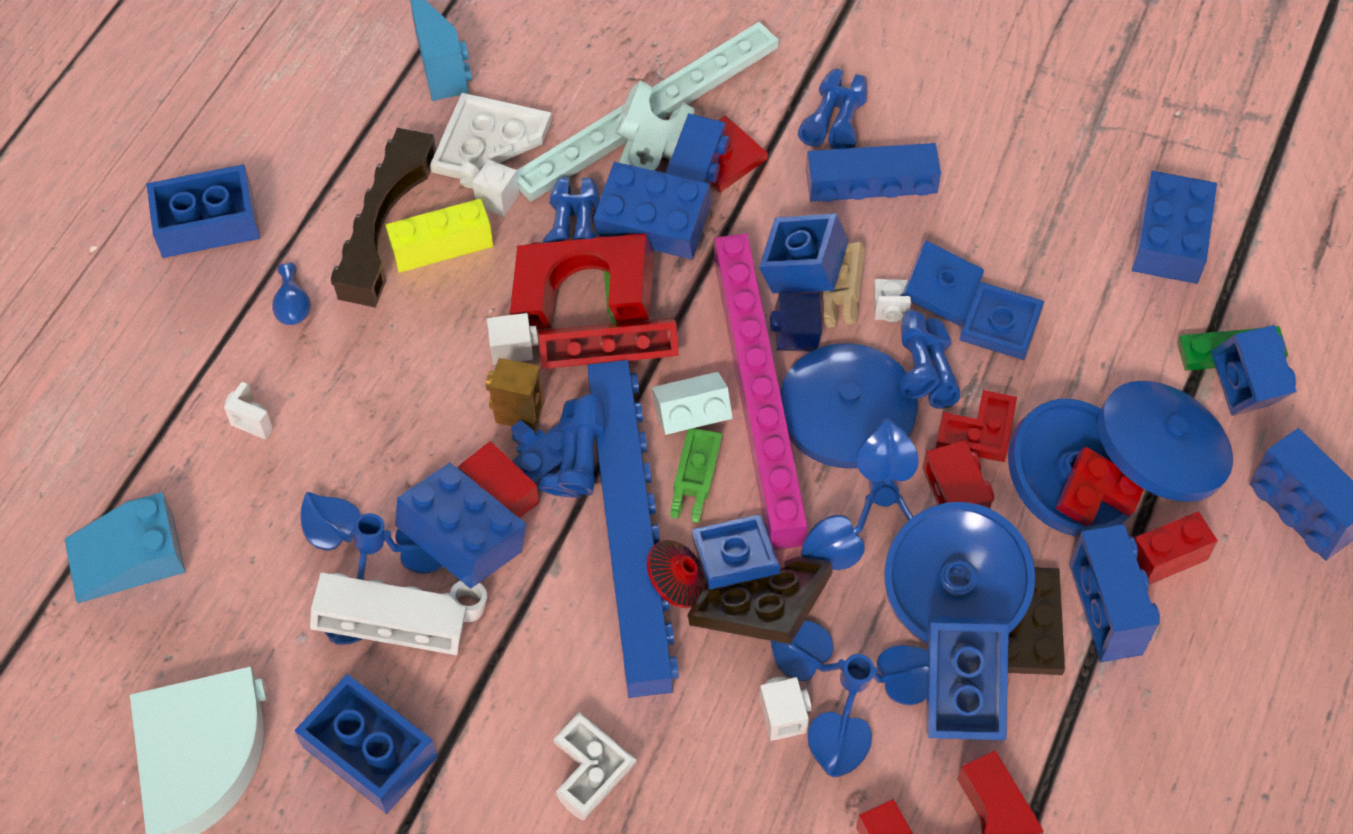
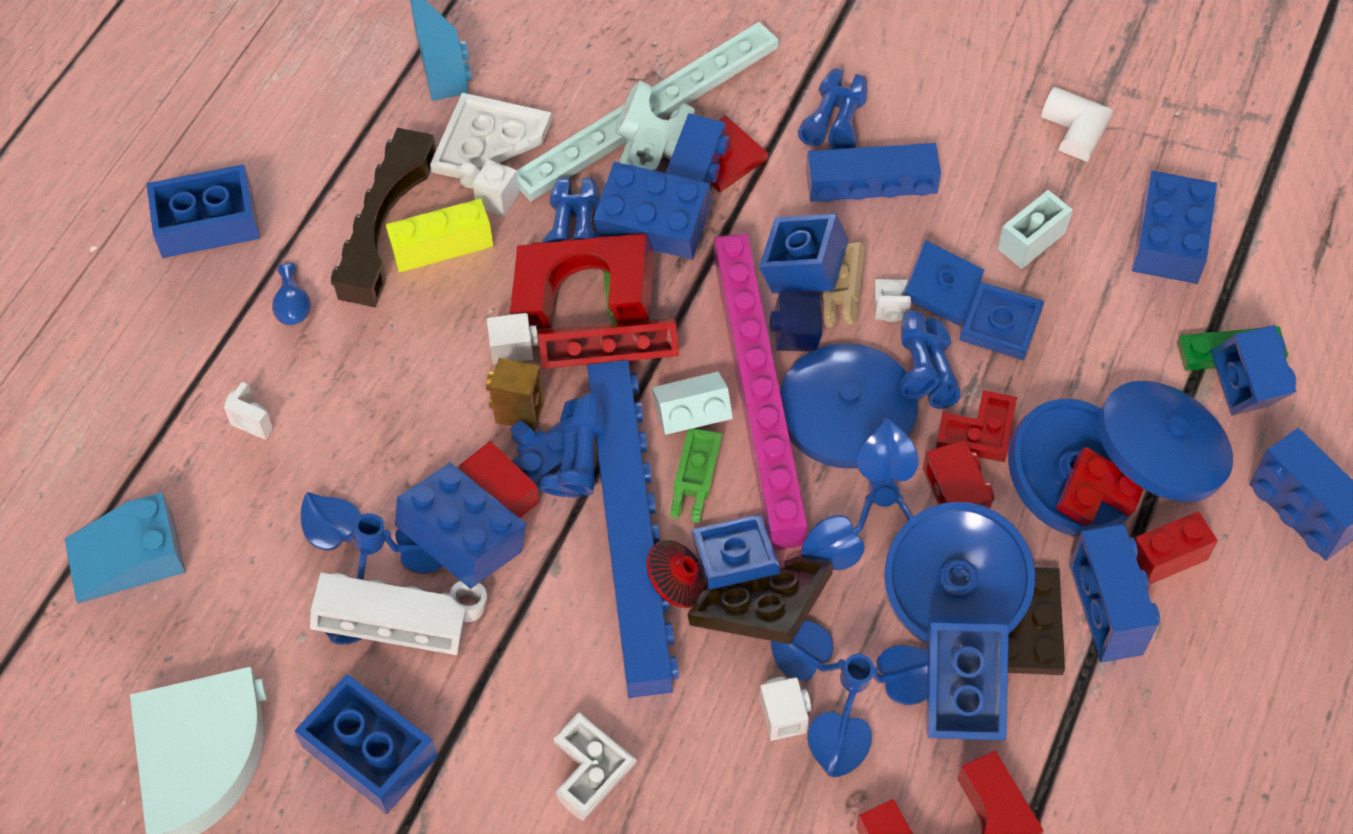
none -> light aqua brick [998,190,1073,269]
none -> white brick [1041,86,1113,162]

